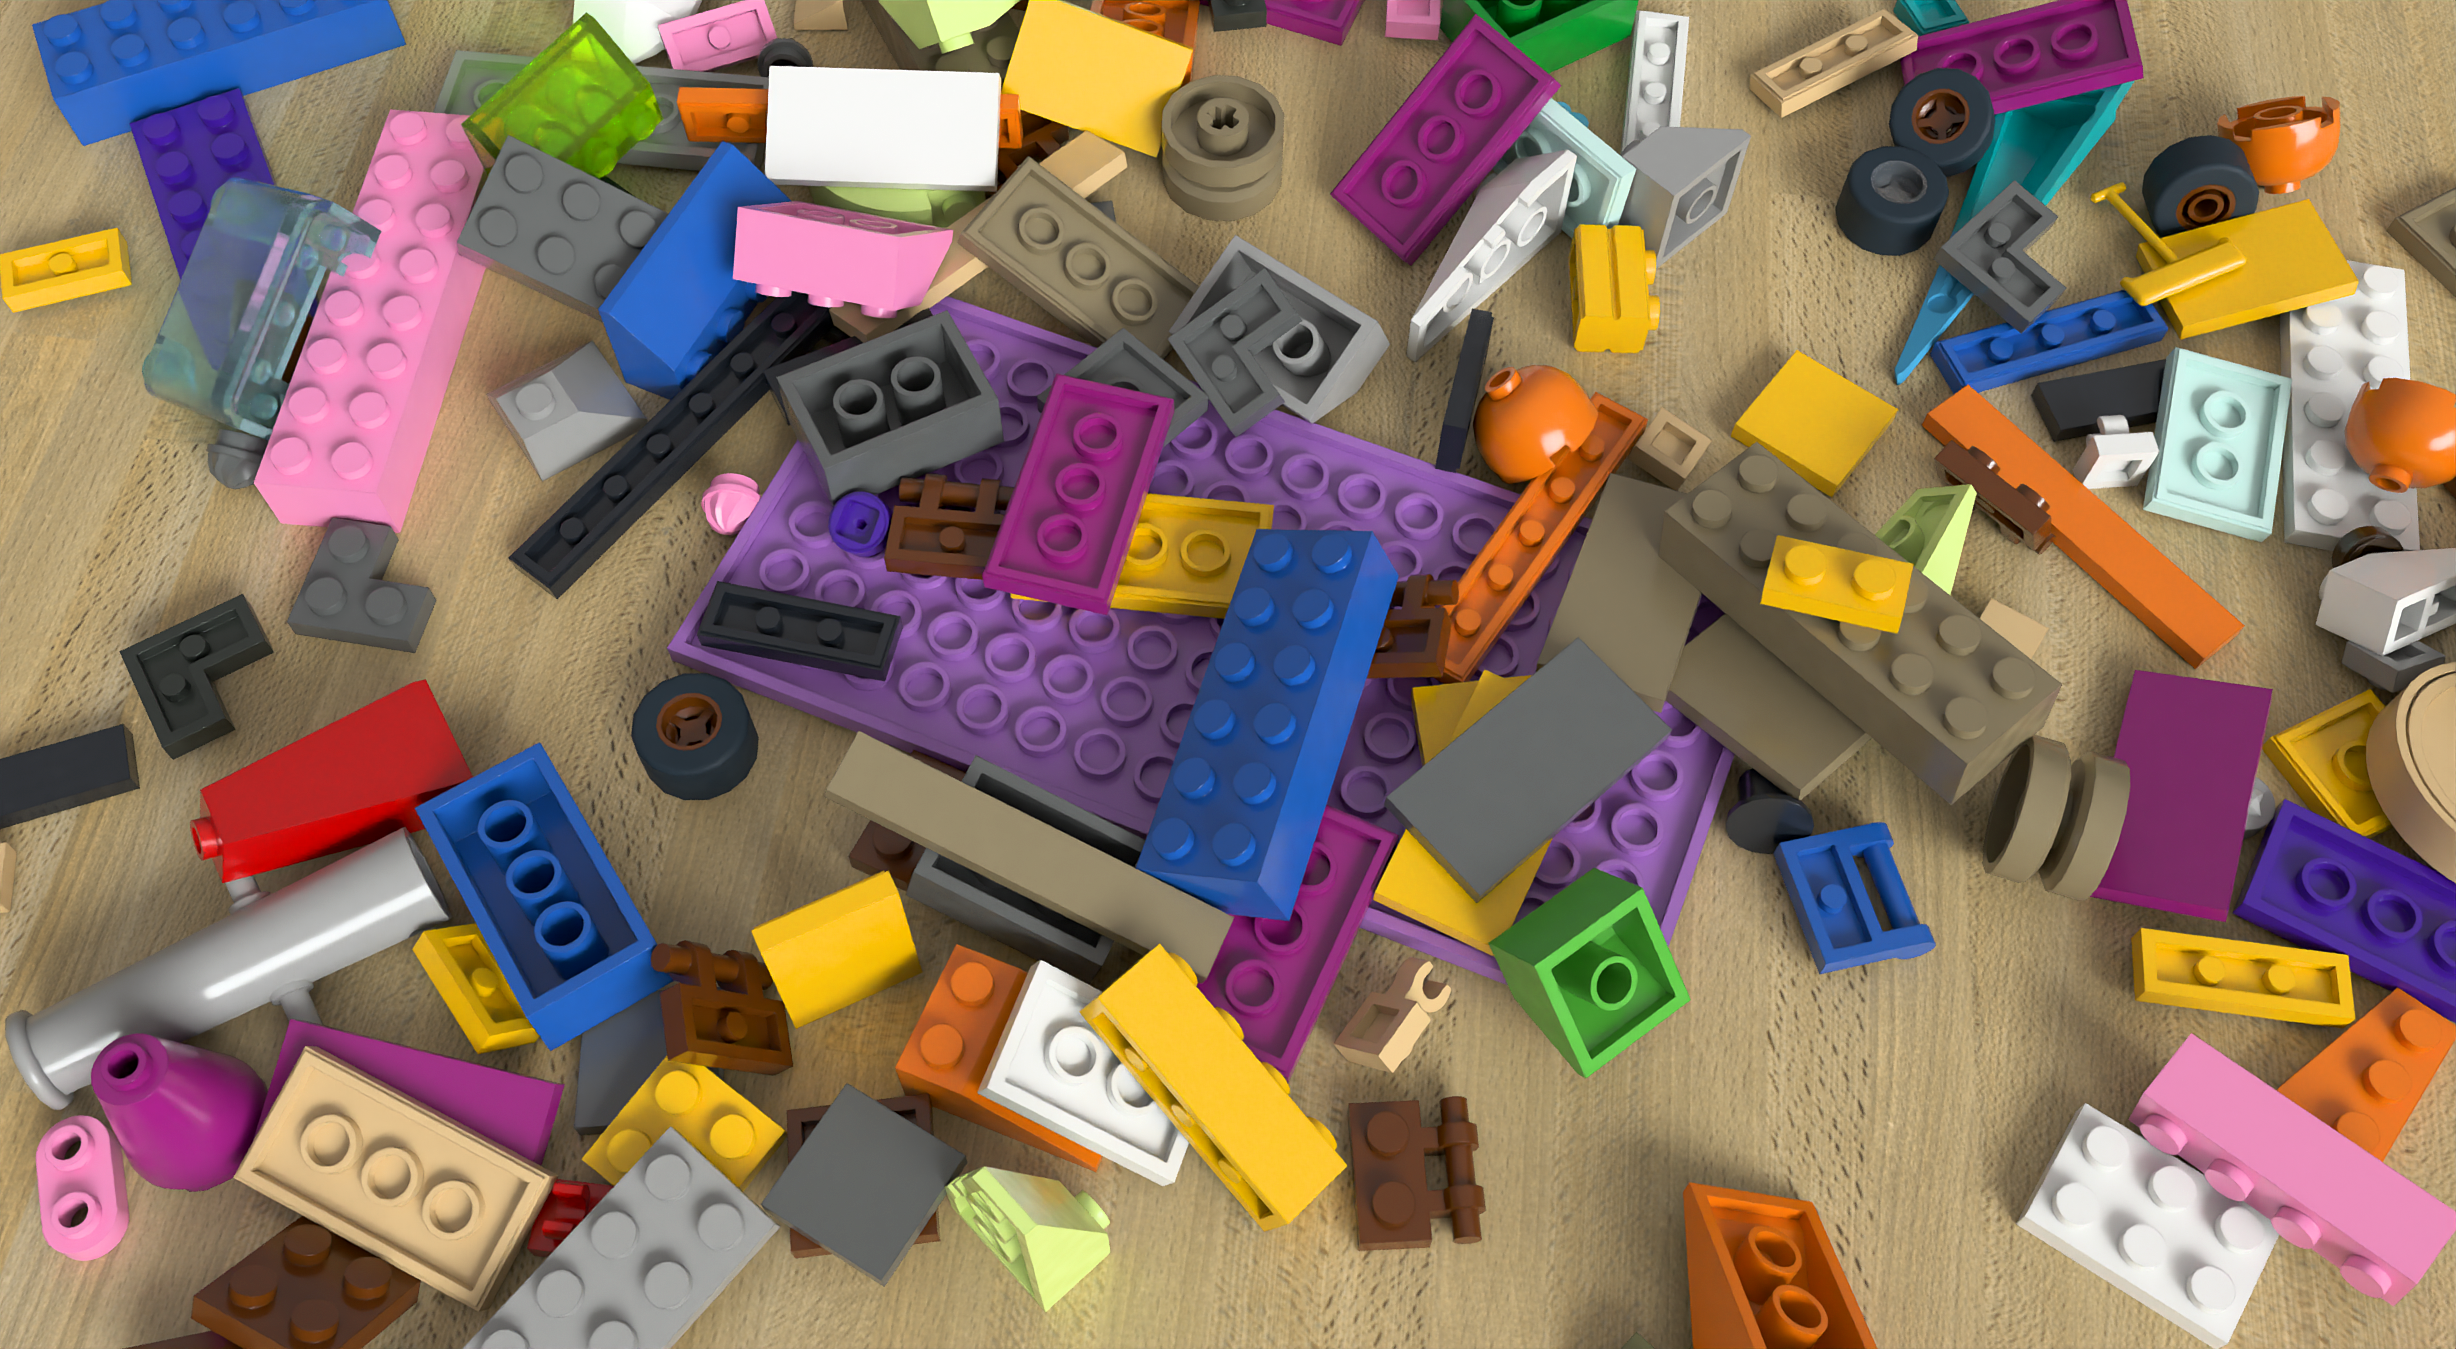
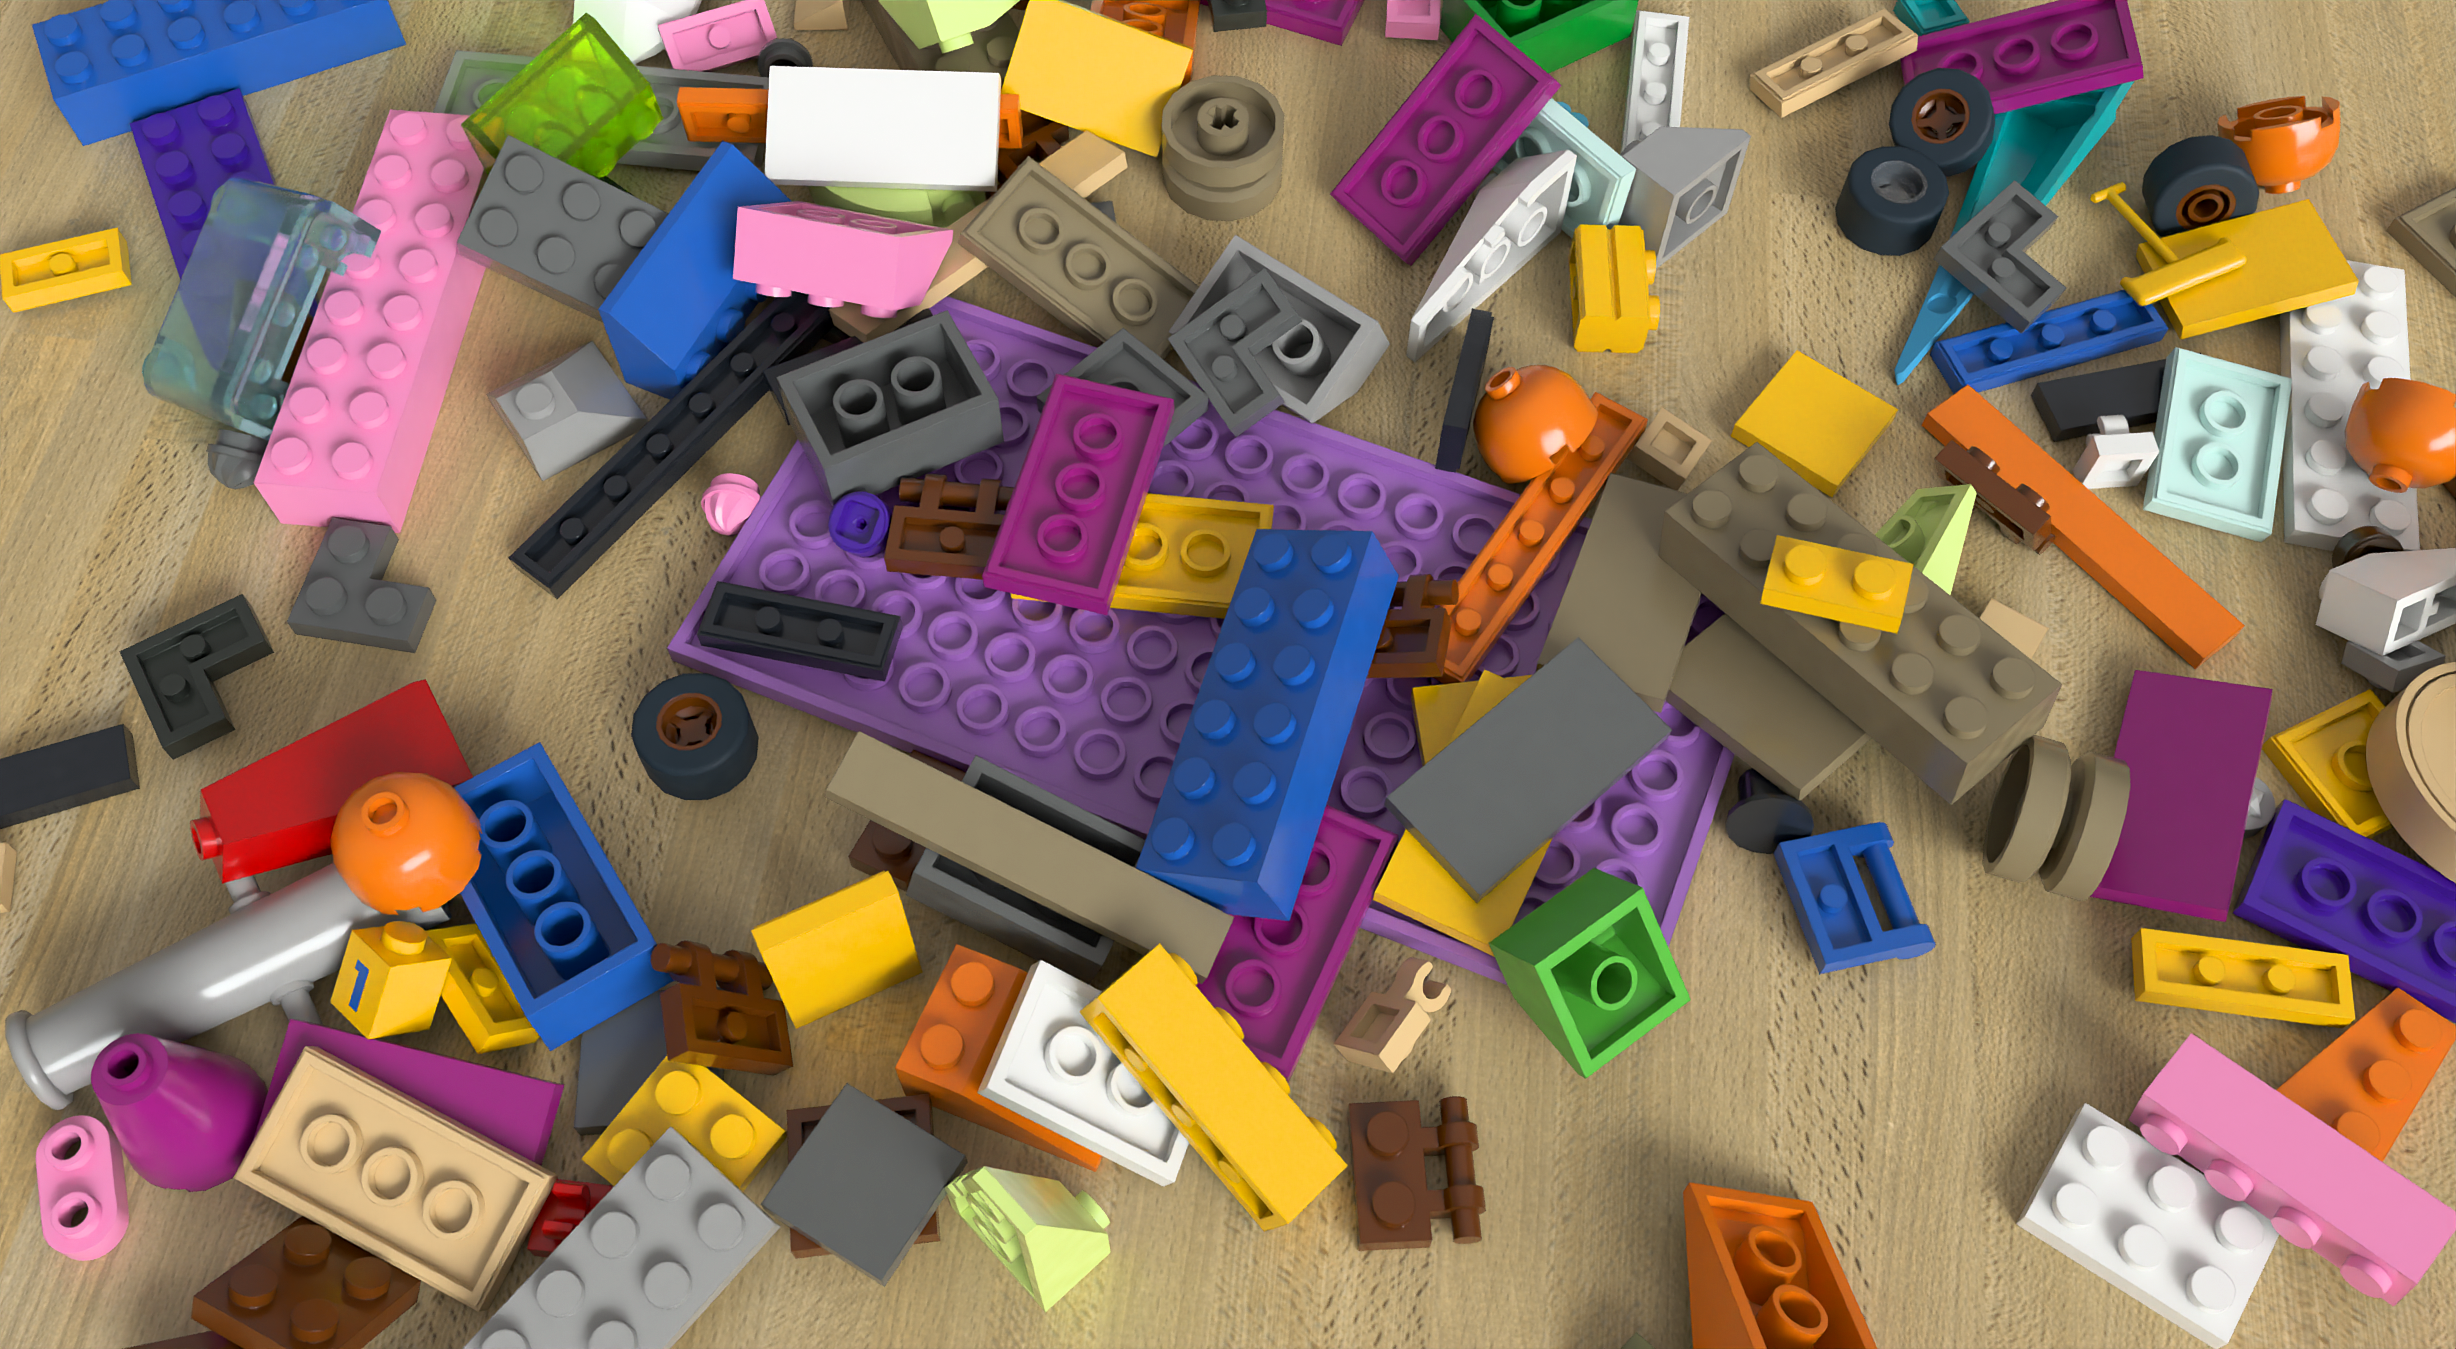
none -> orange cylinder [330,772,482,915]
none -> yellow brick [330,921,452,1040]

